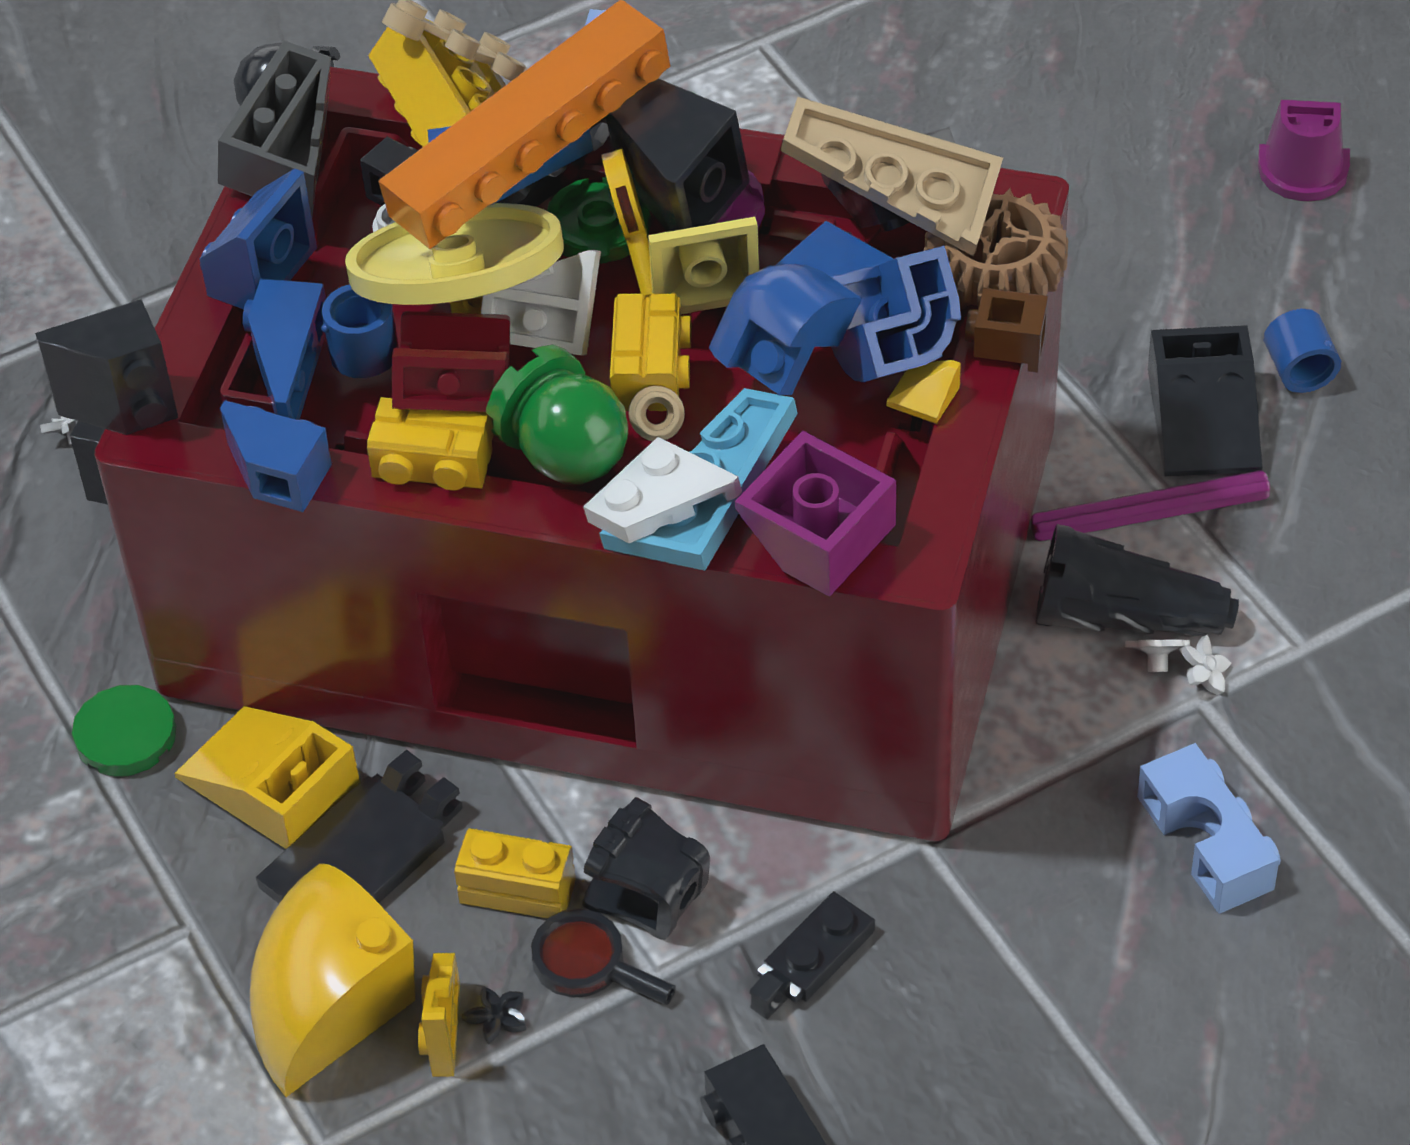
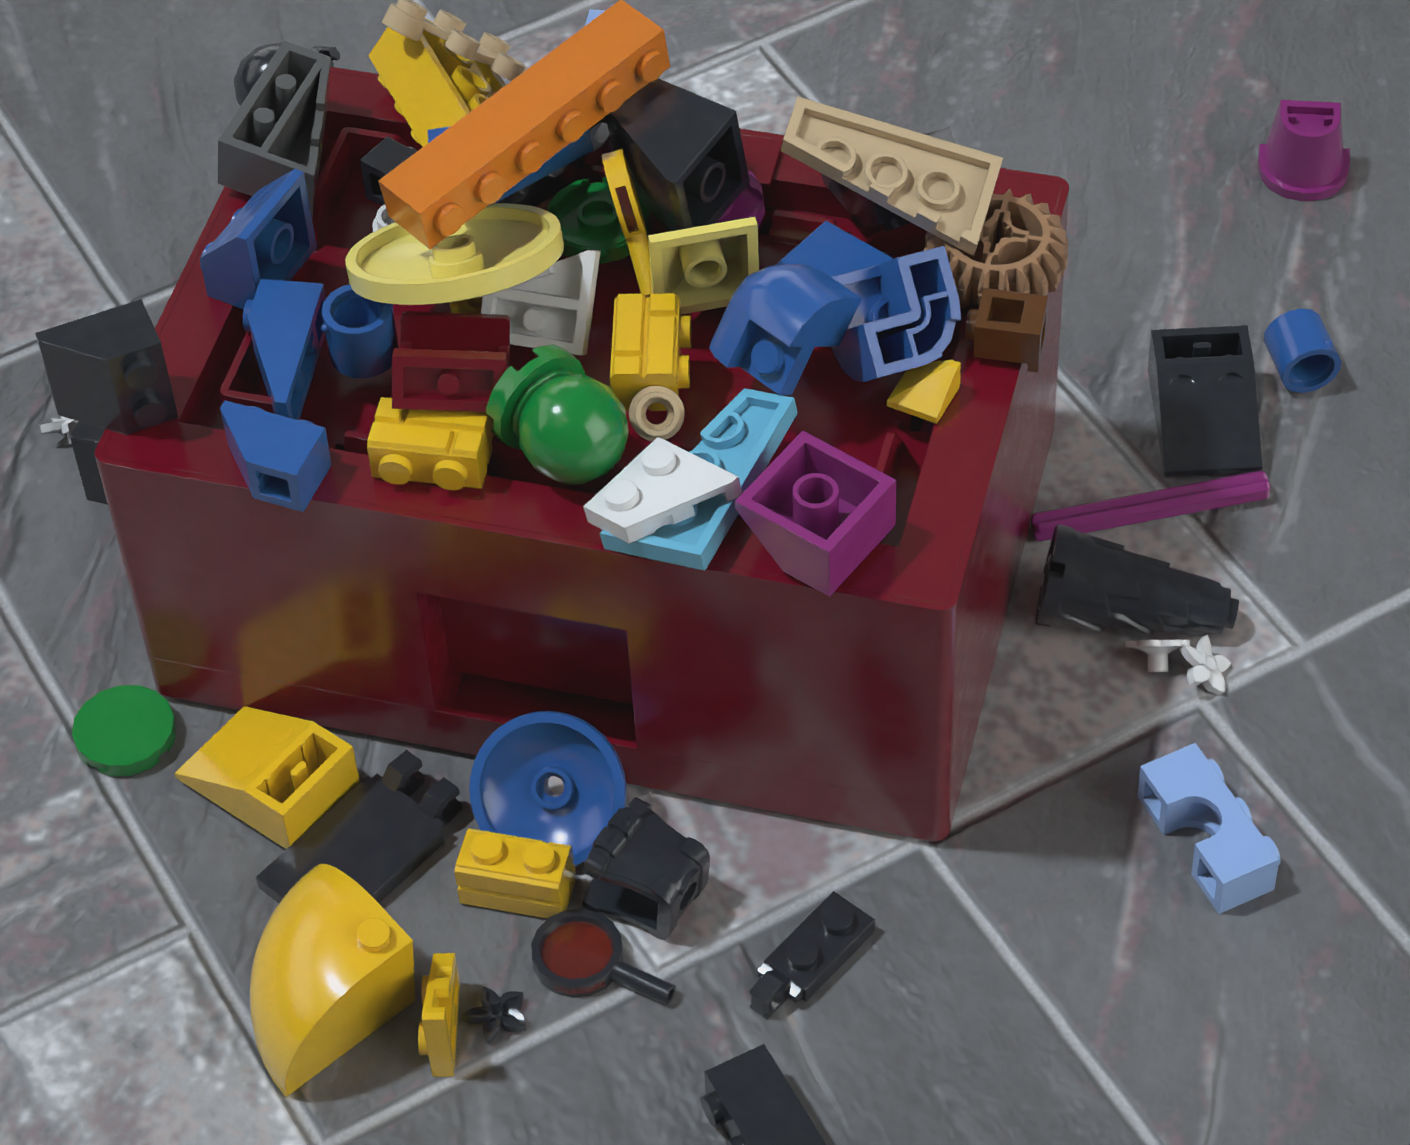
none -> blue dish [469,711,627,866]

